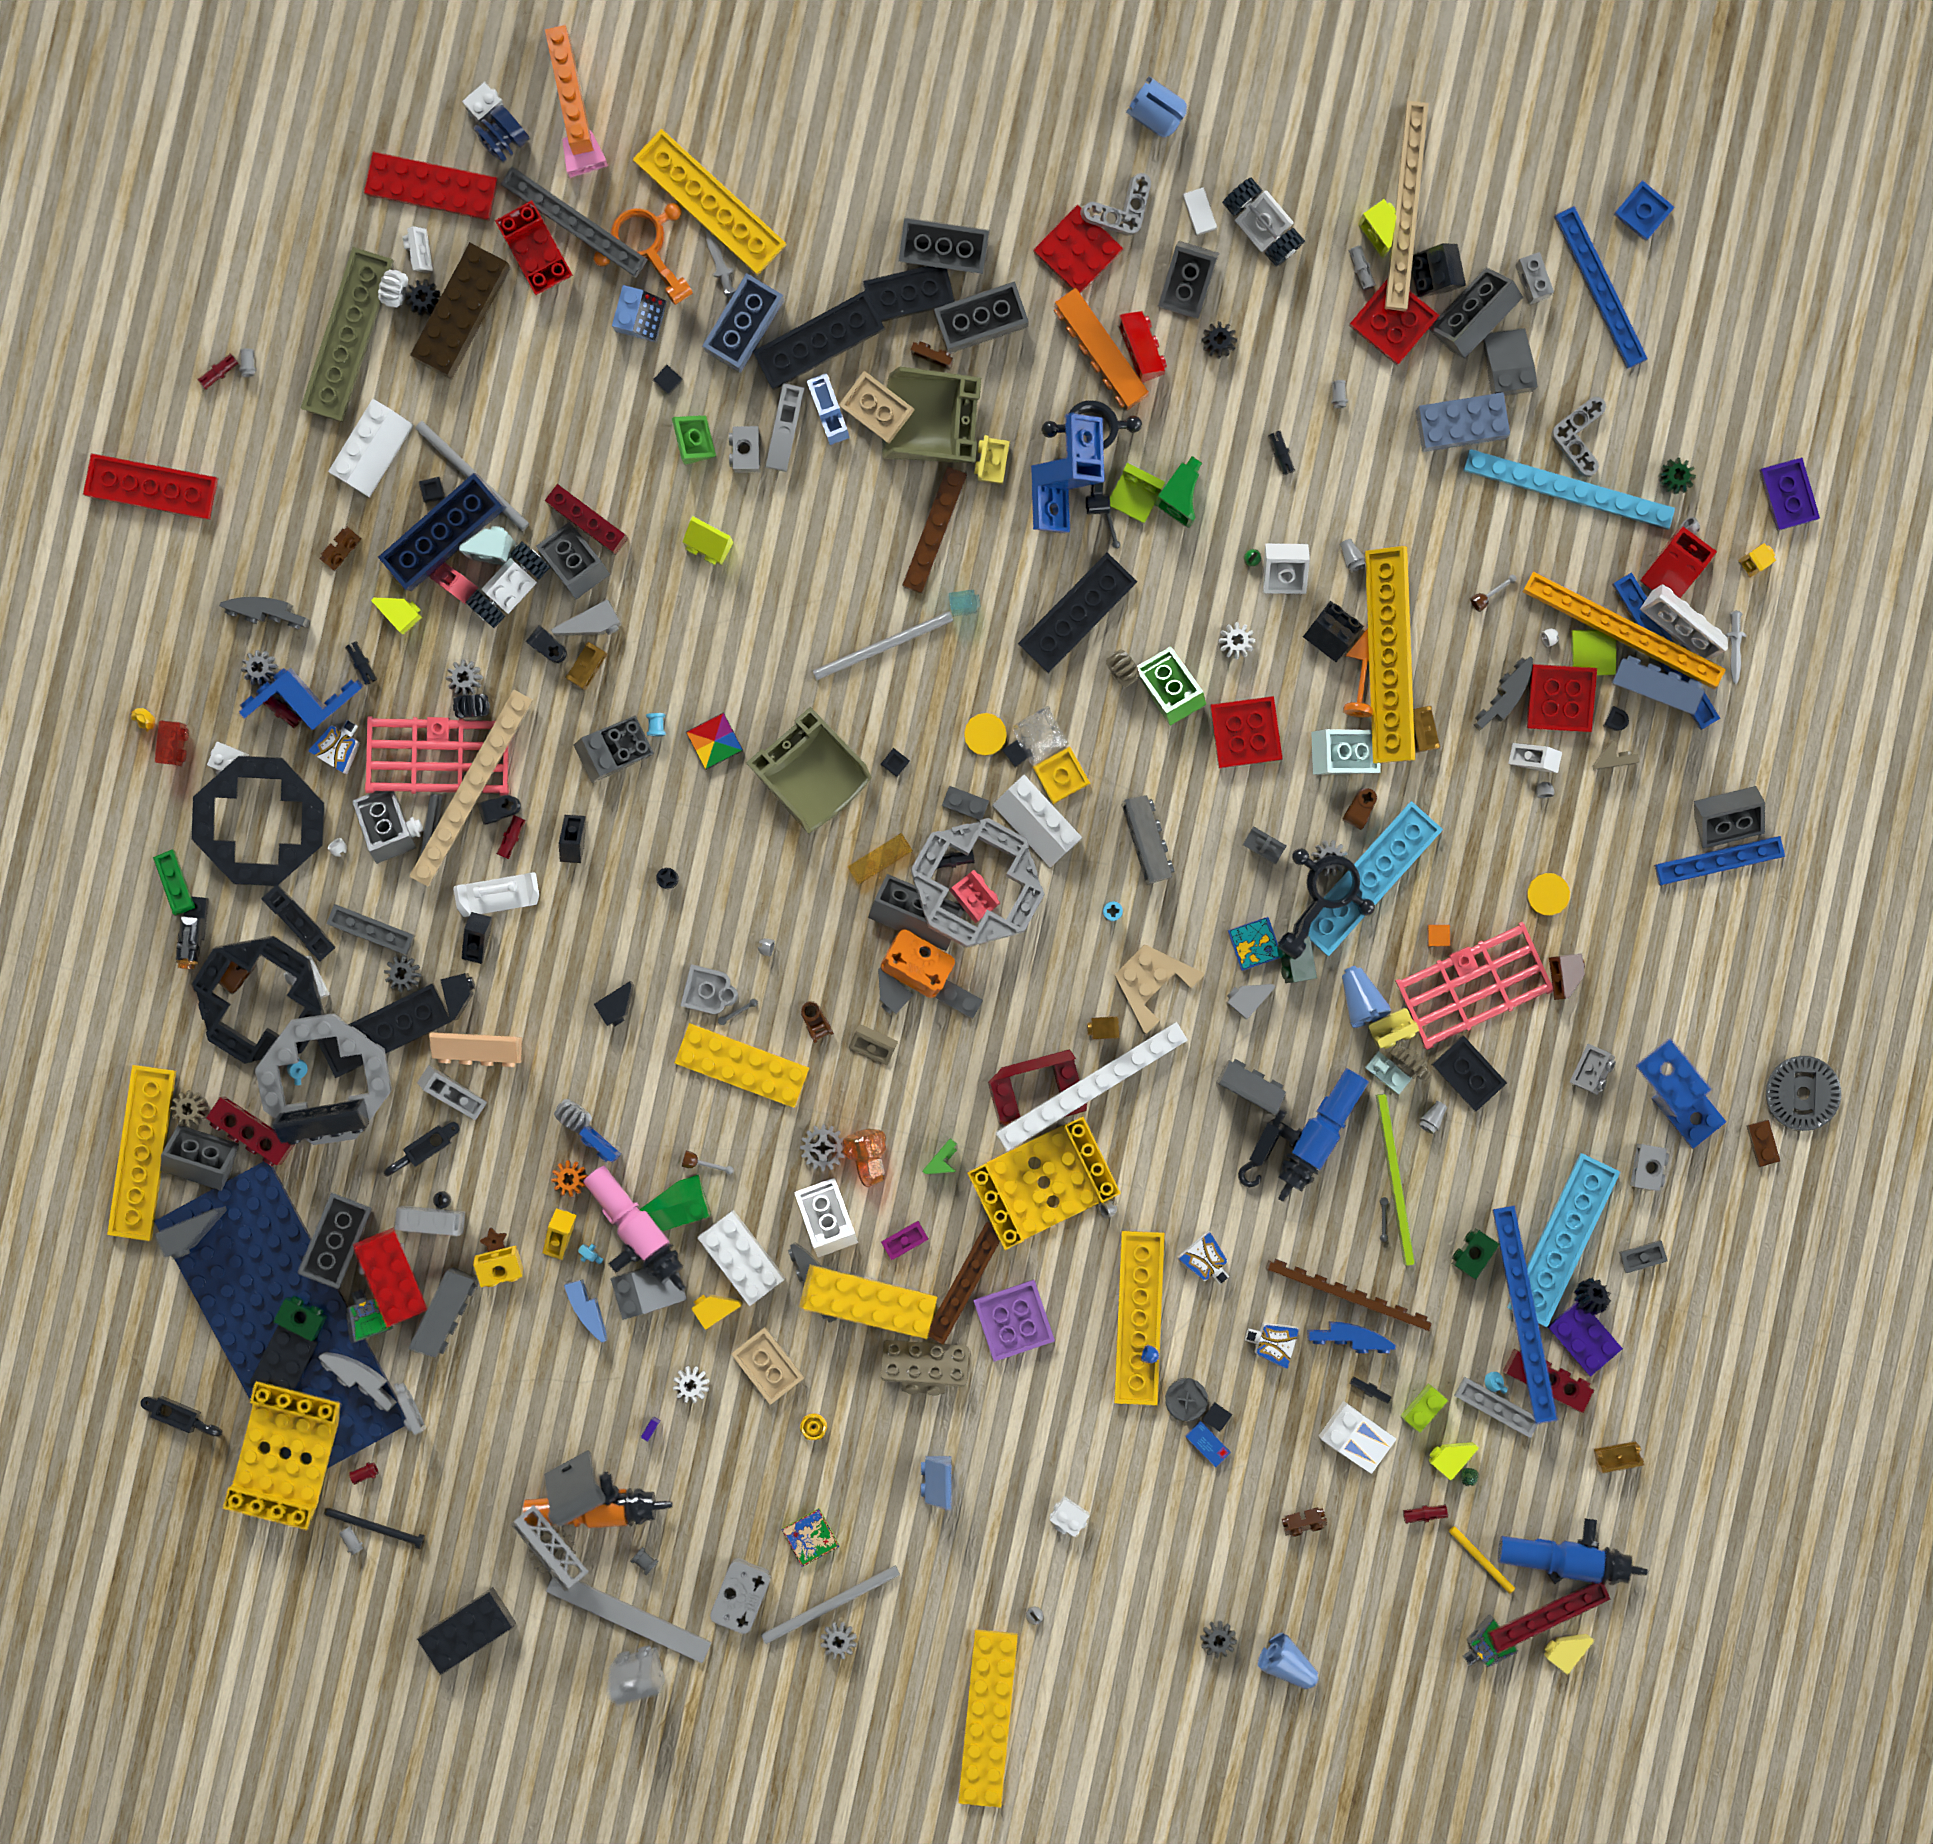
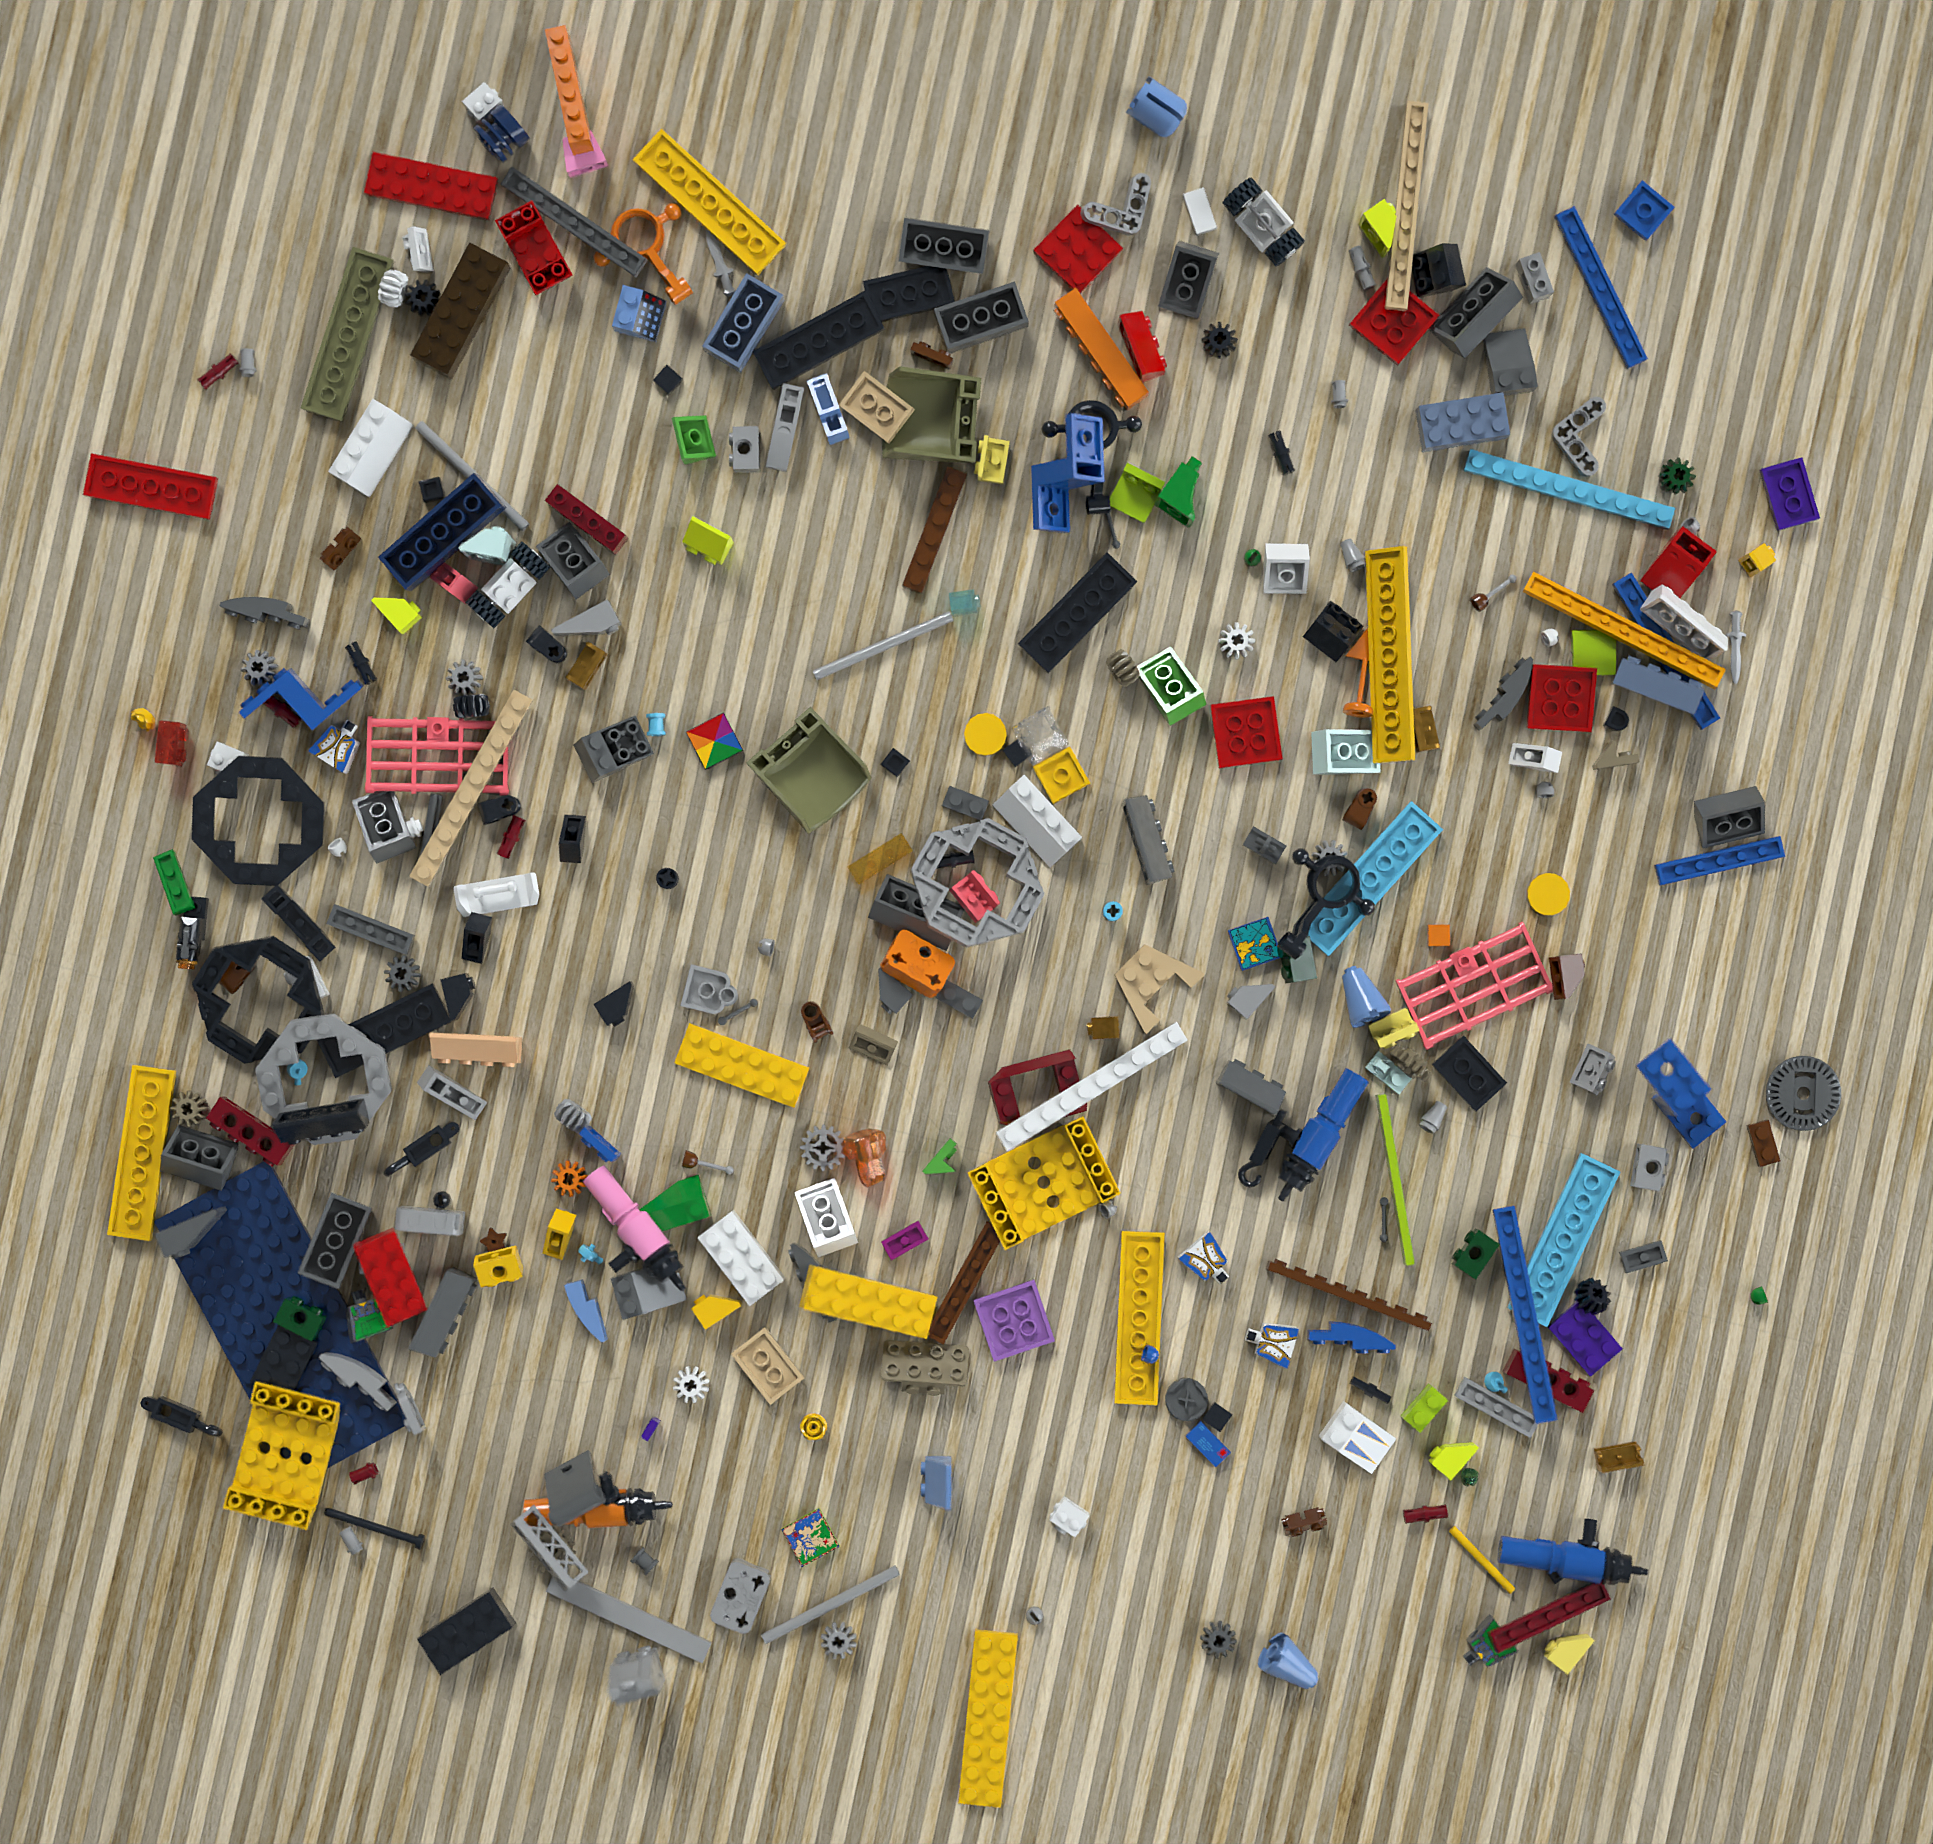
none -> green hinge [1750,1286,1768,1305]

